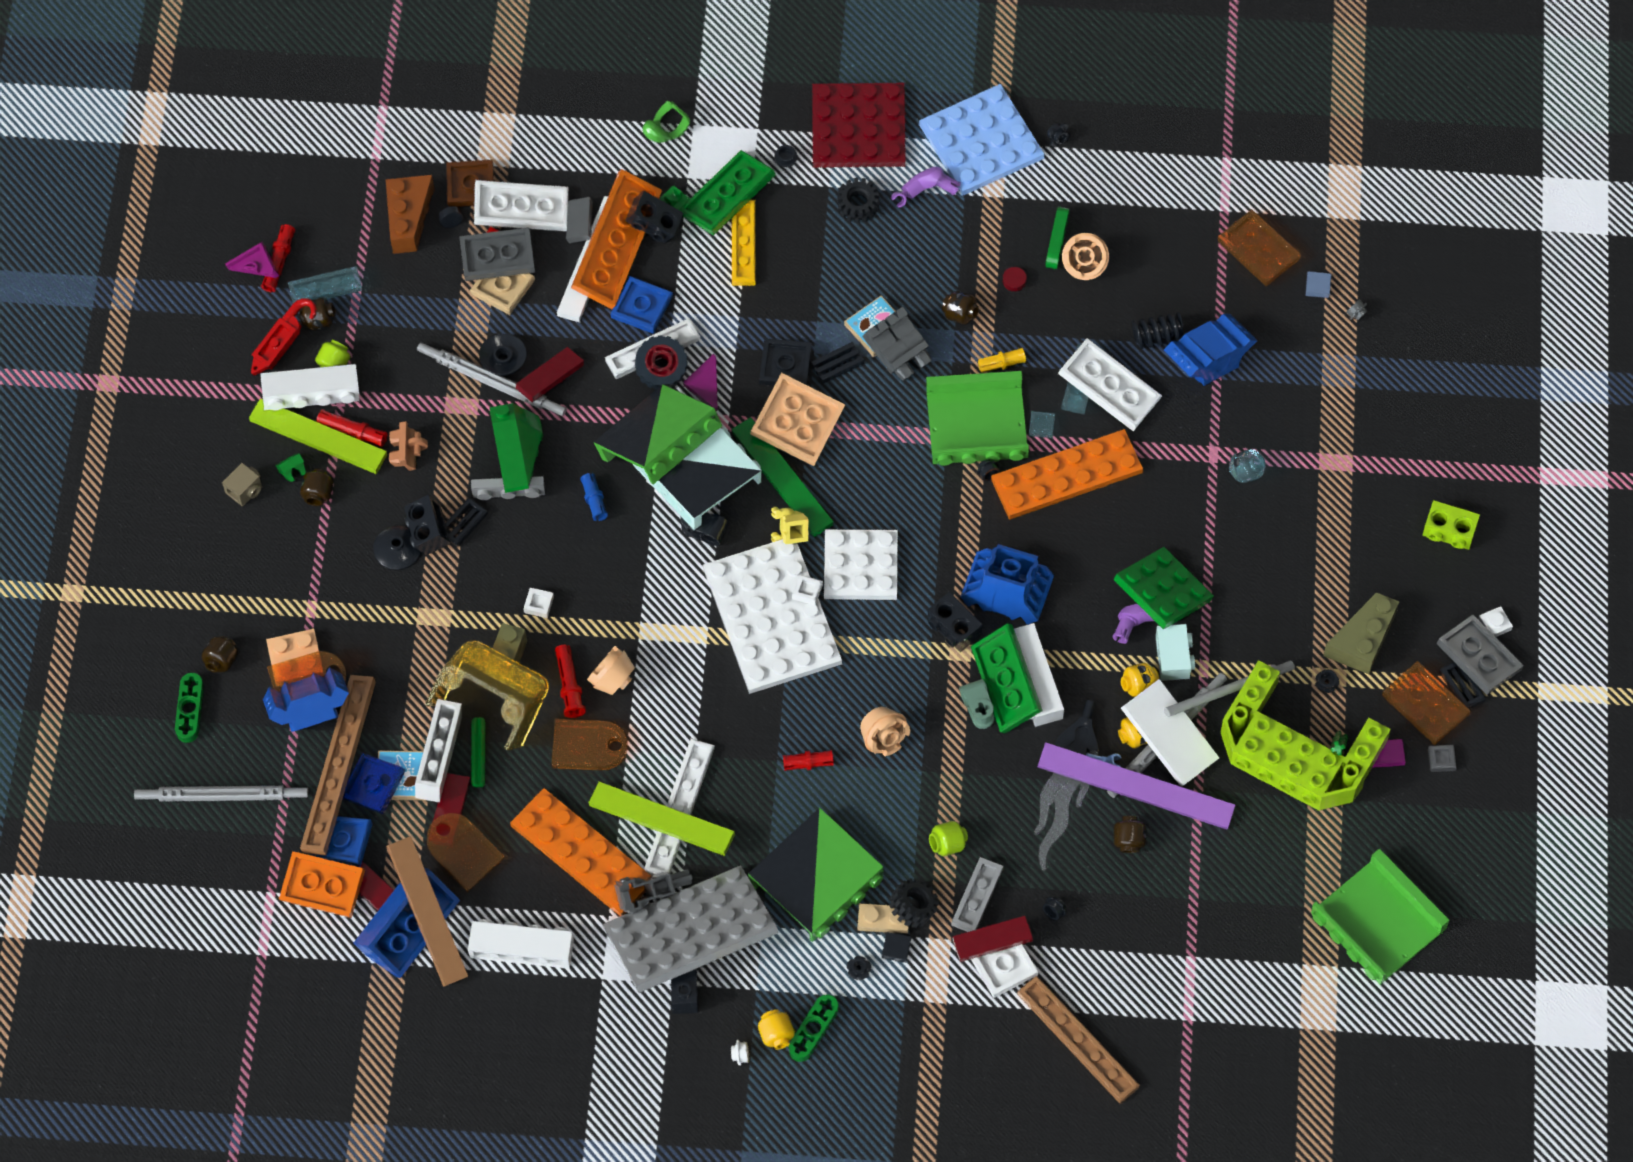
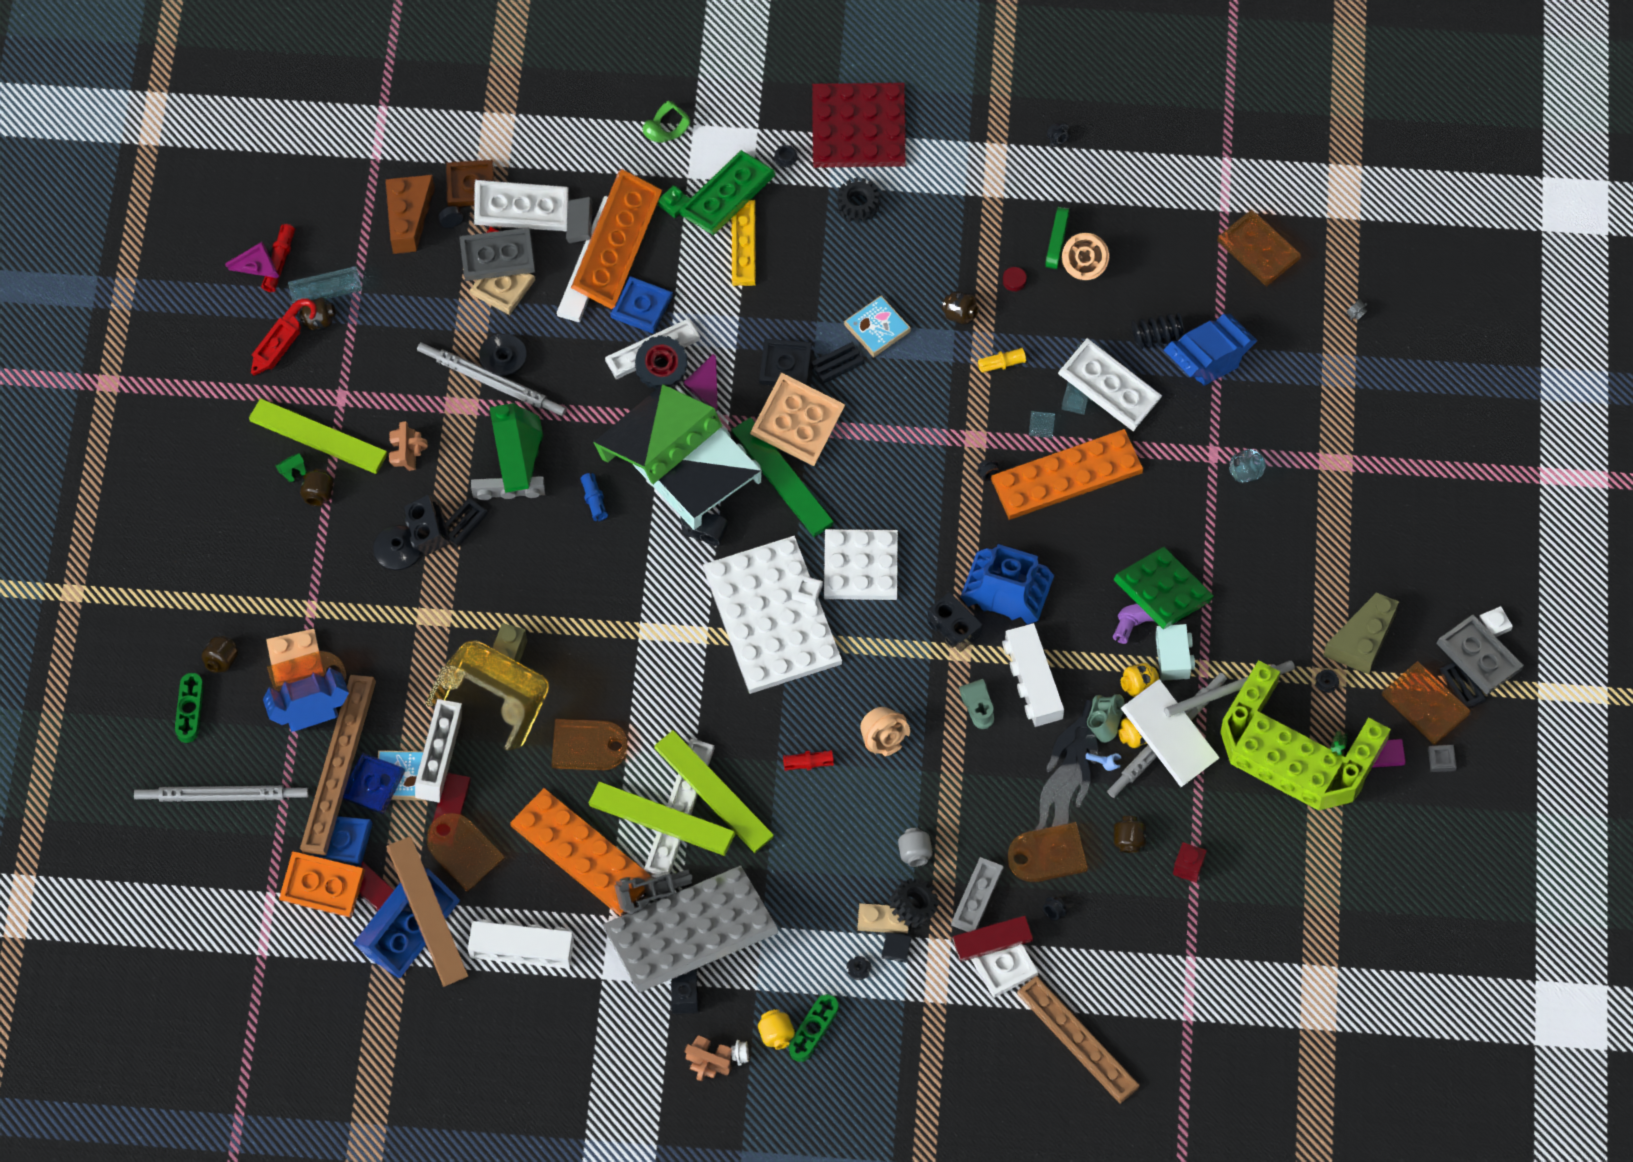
dark tan brick [222,463,262,507] -> none
white brick [260,364,359,410] -> none
lime head [315,340,350,368] -> none
red pin [317,409,388,447] -> none
green axle [471,717,485,788] -> none
dark red tile [516,347,584,402] -> none
white plate [523,588,554,618] -> none
red pin [555,644,586,718] -> none
light nougat cone [587,646,635,695] -> none
black brick [625,191,683,243] -> none
panel [748,807,883,942] -> none
light yellow piece [771,507,809,544] -> none
dark grey hips [862,306,932,381] -> none
medium lavender arm [891,166,961,207] -> none
light blue plate [919,84,1044,196] -> none
bright green panel [926,371,1029,465] -> none
lime head [929,821,968,856] -> none
green tile [971,623,1043,733] -> none
medium lavender tile [1037,742,1235,830] -> none
sand blue tile [1305,272,1331,298] -> none
bright green panel [1311,849,1449,985] -> none
lime brick [1423,500,1480,550] -> none
none -> lime tile [654,730,774,853]
none -> nougat hips [685,1036,732,1081]
none -> light grey head [898,828,932,867]
none -> clear orange tile [1008,822,1088,882]
none -> sand green piece [1087,694,1125,742]
none -> dark red brick [1173,842,1207,883]

